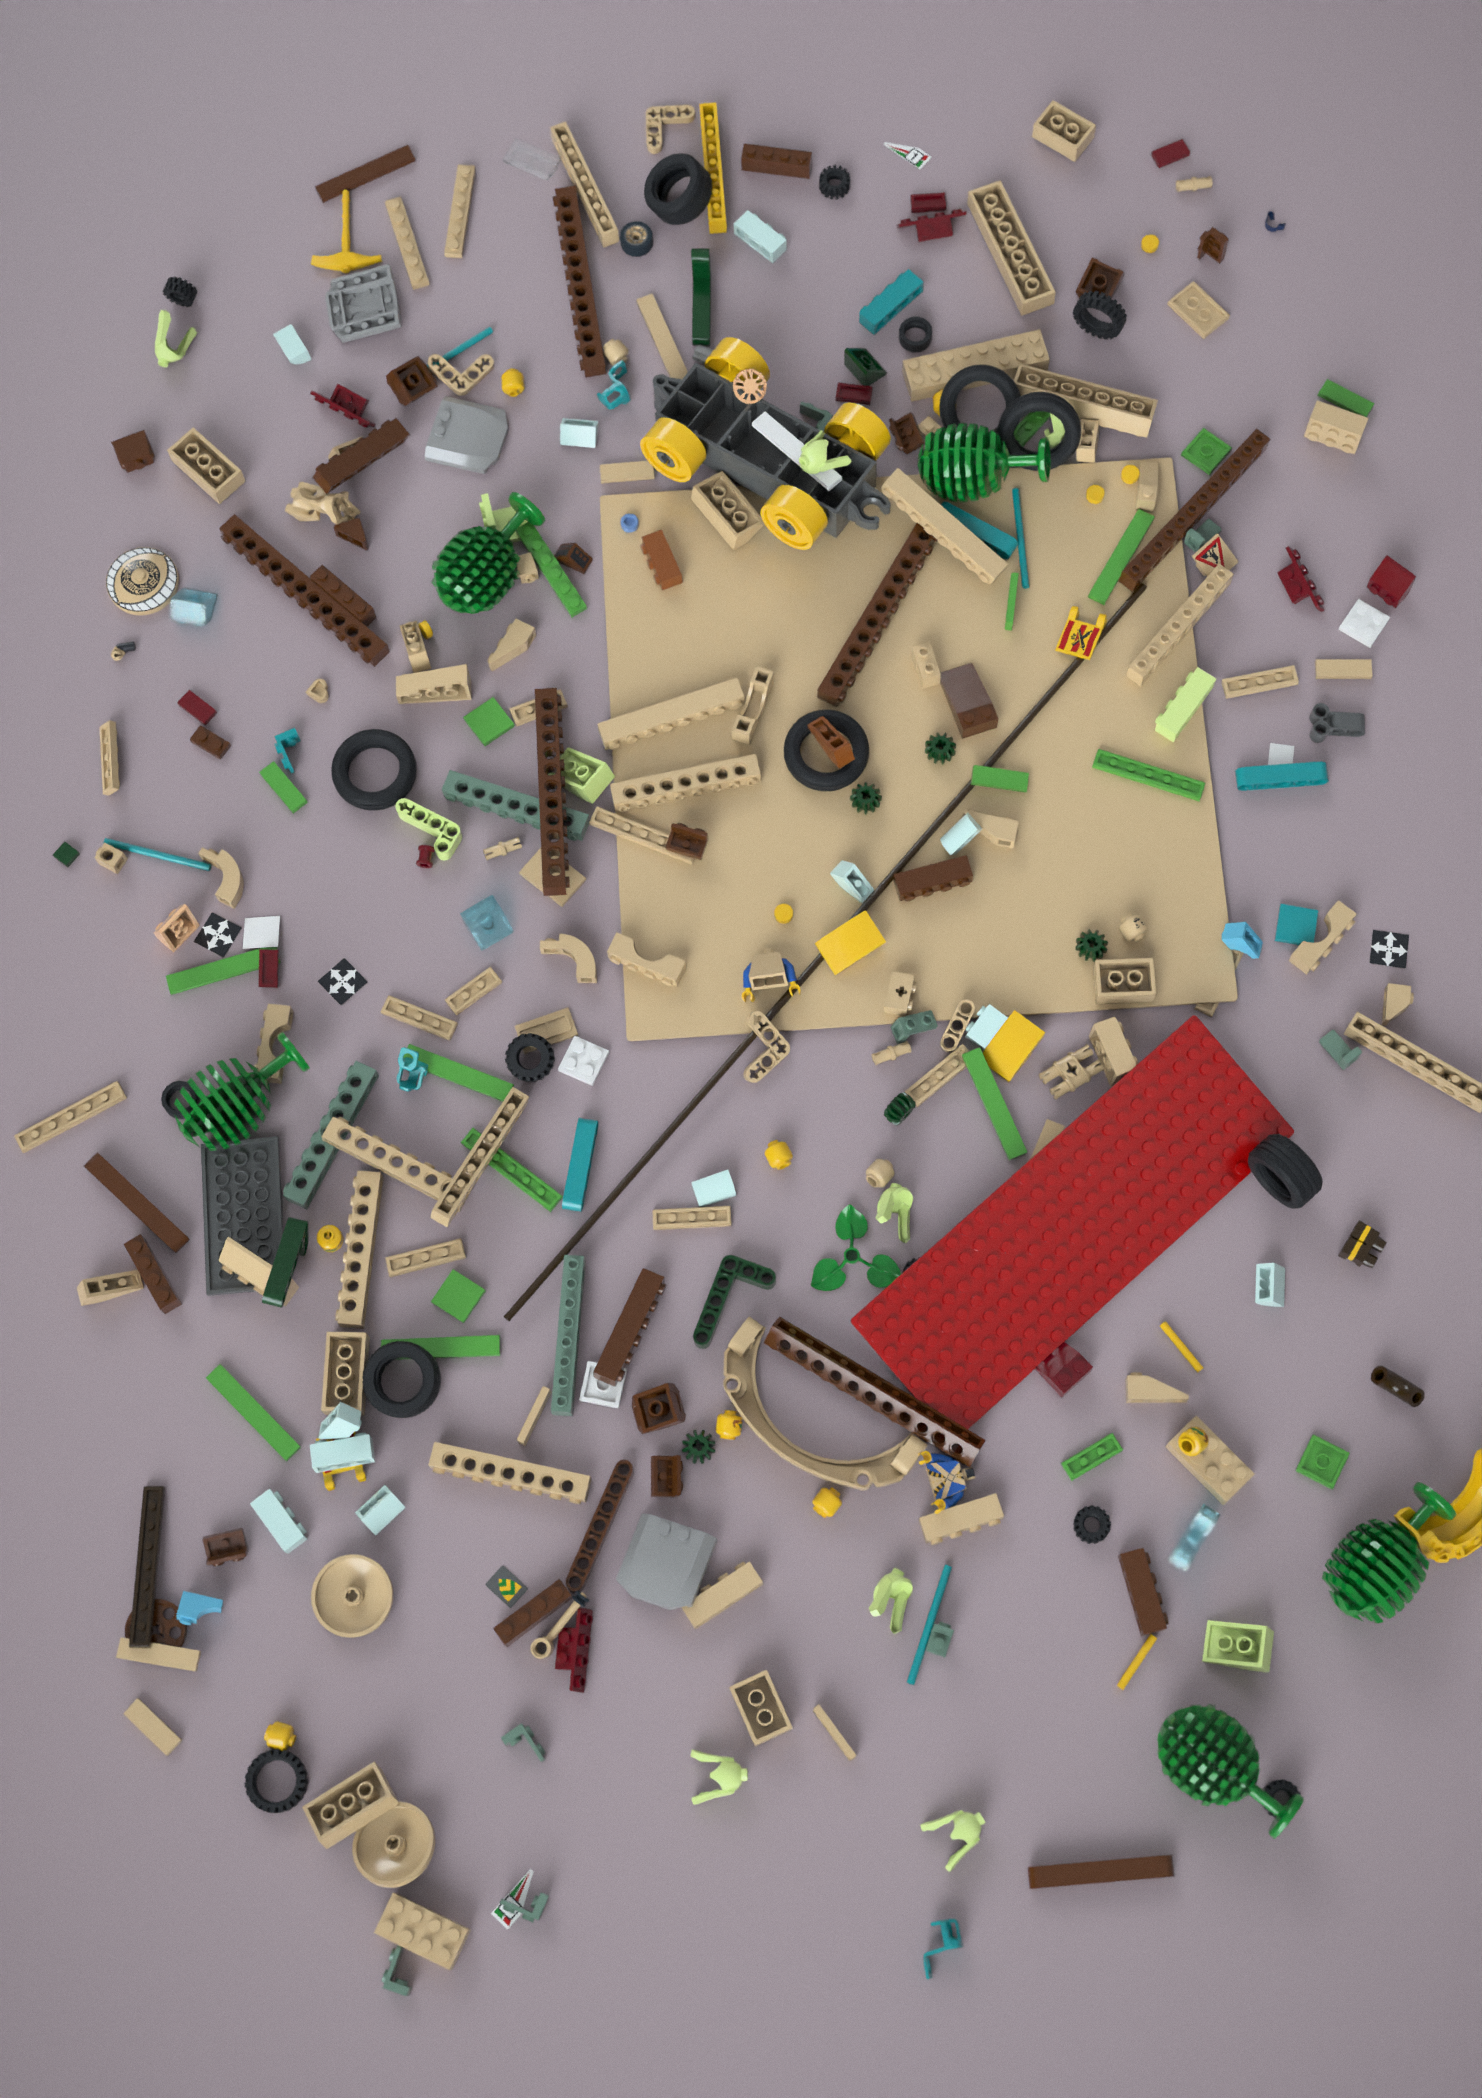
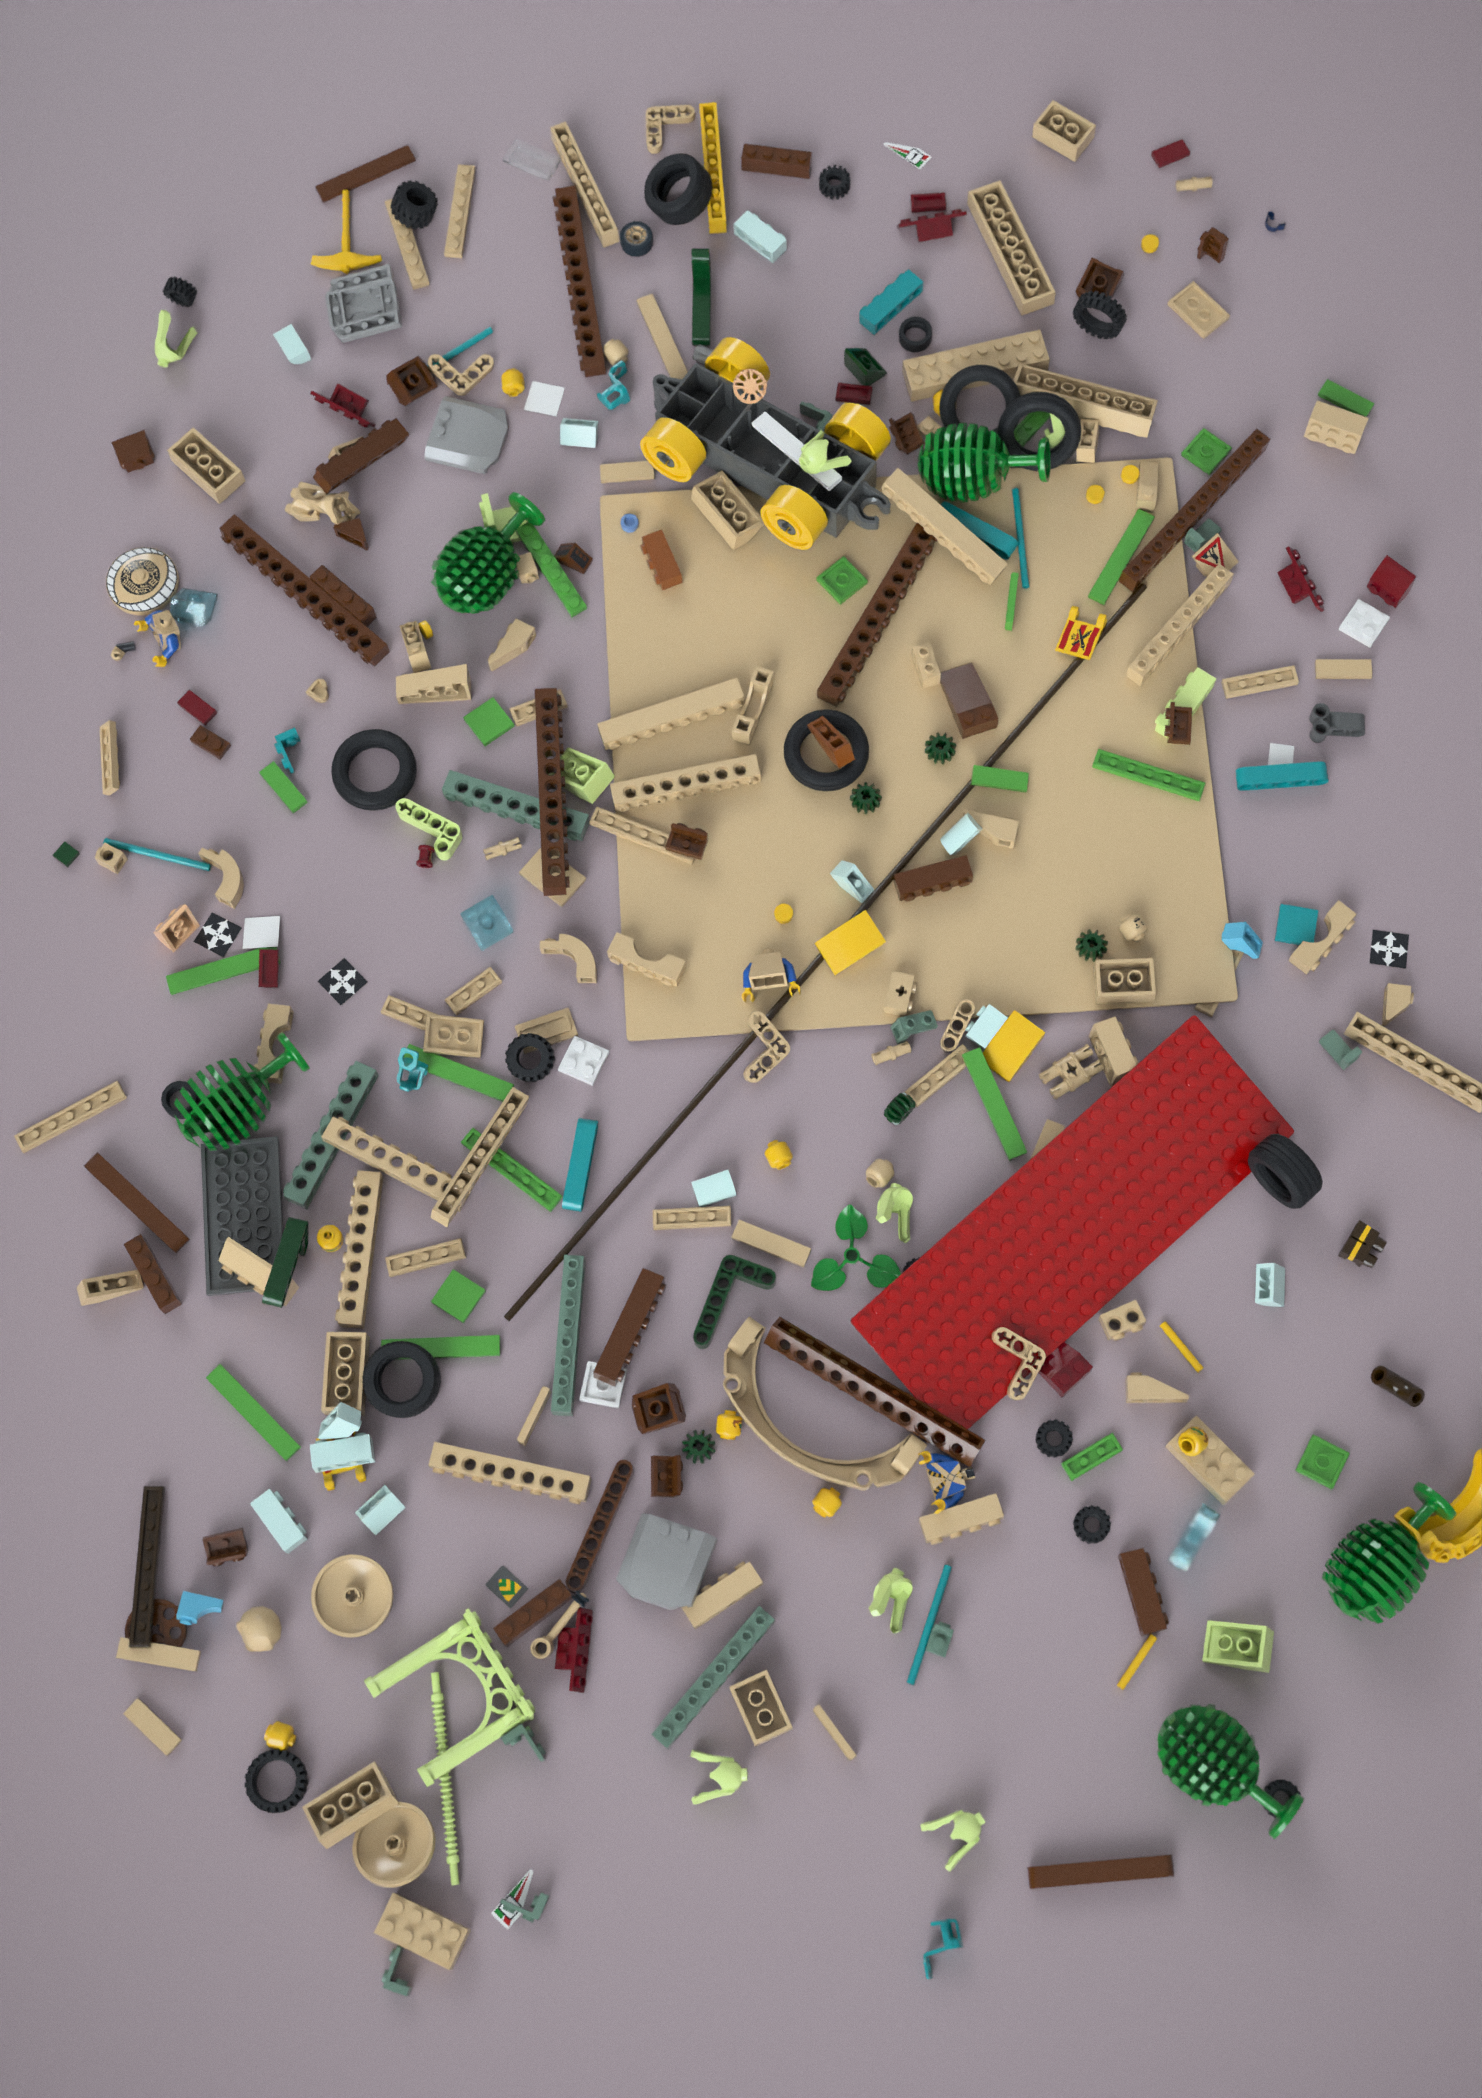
none -> torso [134,610,181,667]
none -> tan helmet [236,1606,282,1652]
none -> yellowish green arch [363,1608,535,1787]
none -> black tyre [390,180,438,229]
none -> tan tile [423,1014,484,1058]
none -> yellowish green hose [431,1672,460,1886]
none -> white sticker [524,381,565,416]
none -> sand green brick [651,1606,775,1749]
none -> tan tile [731,1220,811,1268]
none -> bright green tile [816,556,868,605]
none -> tan beam [992,1327,1046,1400]
none -> black tyre [1035,1419,1073,1458]
none -> tan brick [1098,1300,1146,1341]
none -> reddish brown bracket [1164,702,1192,745]

